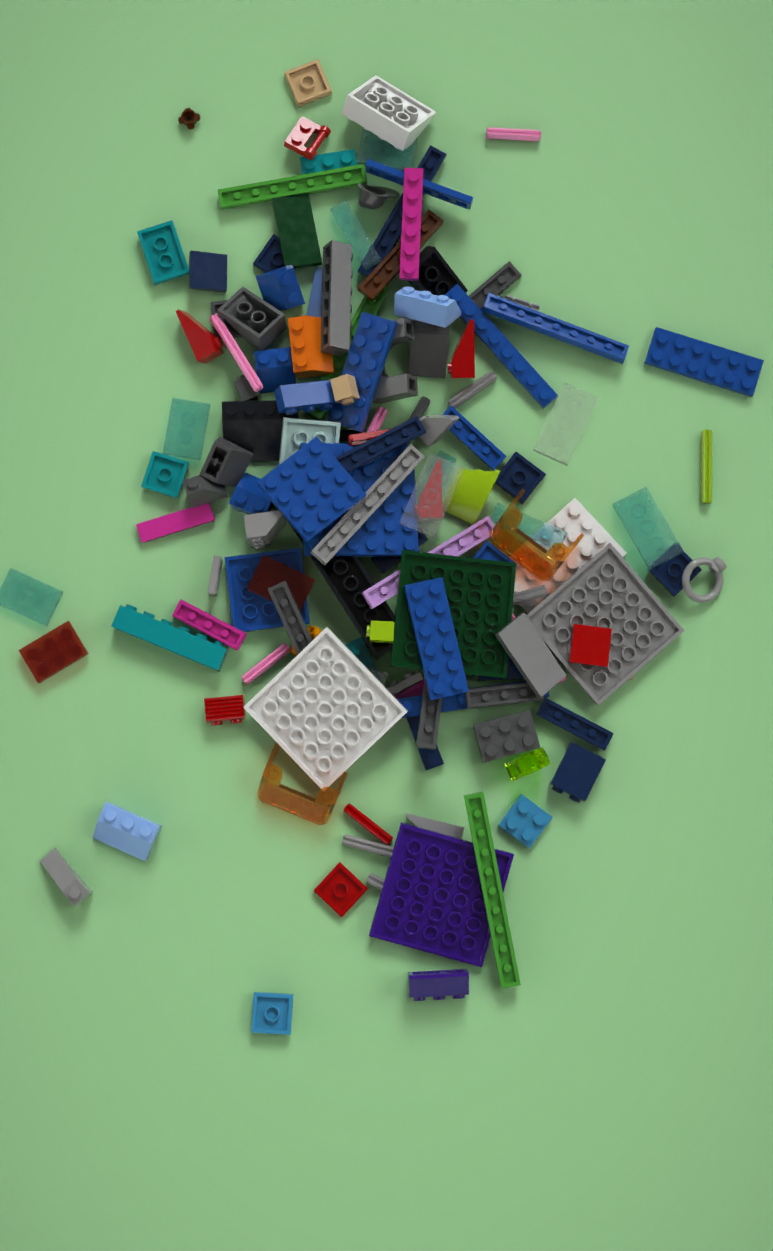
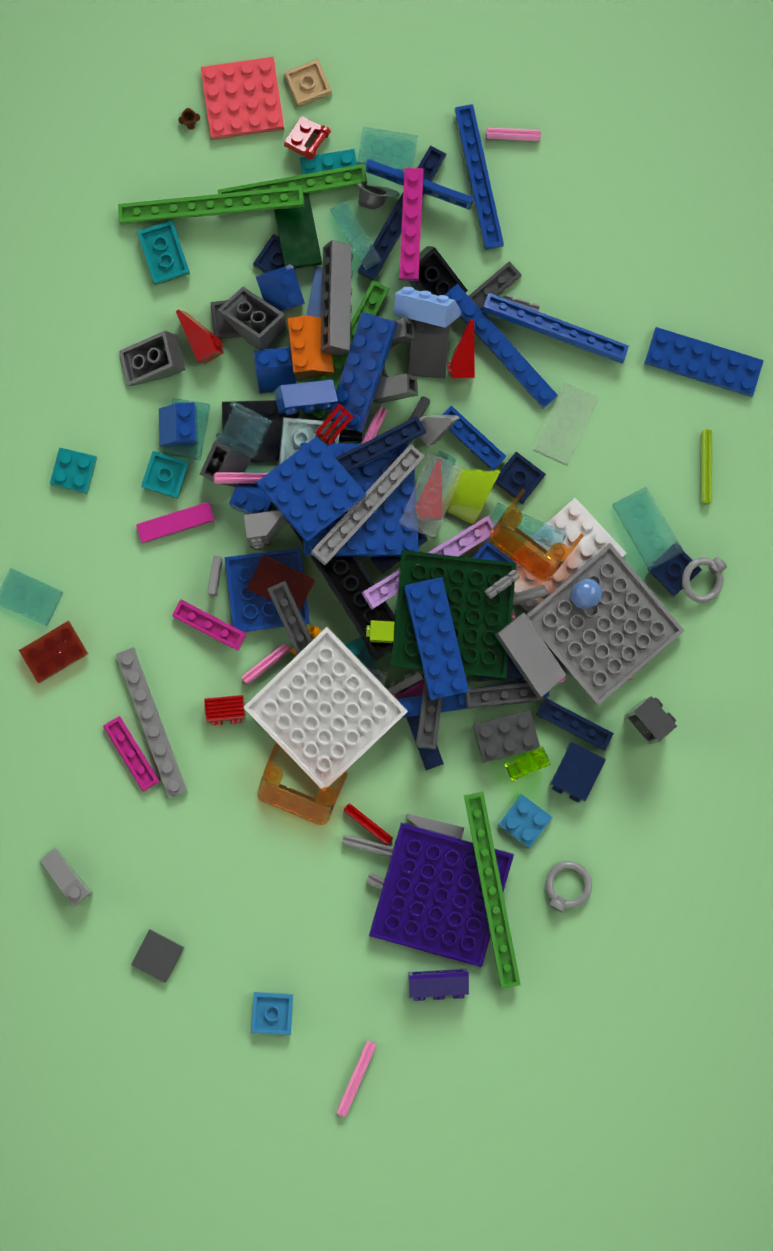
light blue slope [93,802,162,862] -> none
teal brick [111,604,228,672] -> none
dark grey slope [183,475,228,508] -> none
dark blue tile [189,251,227,293] -> none
bright pink axle [210,313,263,392] -> none
dark grey brick [234,374,262,401] -> none
red tile [313,862,368,917] -> none
tan brick [330,374,360,406] -> none
white slope [342,75,436,151] -> none
red axle [348,428,392,446] -> none
reddish brown plate [358,210,443,302] -> none
light grey axle [448,371,497,409] -> none
red tile [568,624,612,667] -> none
none -> teal plate [50,447,97,494]
none -> dark pink tile [103,716,160,792]
none -> light grey plate [116,647,187,798]
none -> bright green plate [118,186,304,224]
none -> dark grey slope [119,331,186,387]
none -> dark grey tile [131,929,184,983]
none -> blue slope [159,402,198,447]
none -> coral plate [201,57,284,140]
none -> bright pink axle [213,472,268,484]
none -> clear light blue piece [215,401,272,459]
none -> red tile [314,404,354,445]
none -> bright pink axle [337,1041,376,1117]
none -> blue plate [454,104,504,250]
none -> light grey axle [485,570,520,599]
none -> light grey piece [546,861,592,912]
none -> medium blue hair [570,578,602,609]
none -> dark grey brick [625,696,677,744]

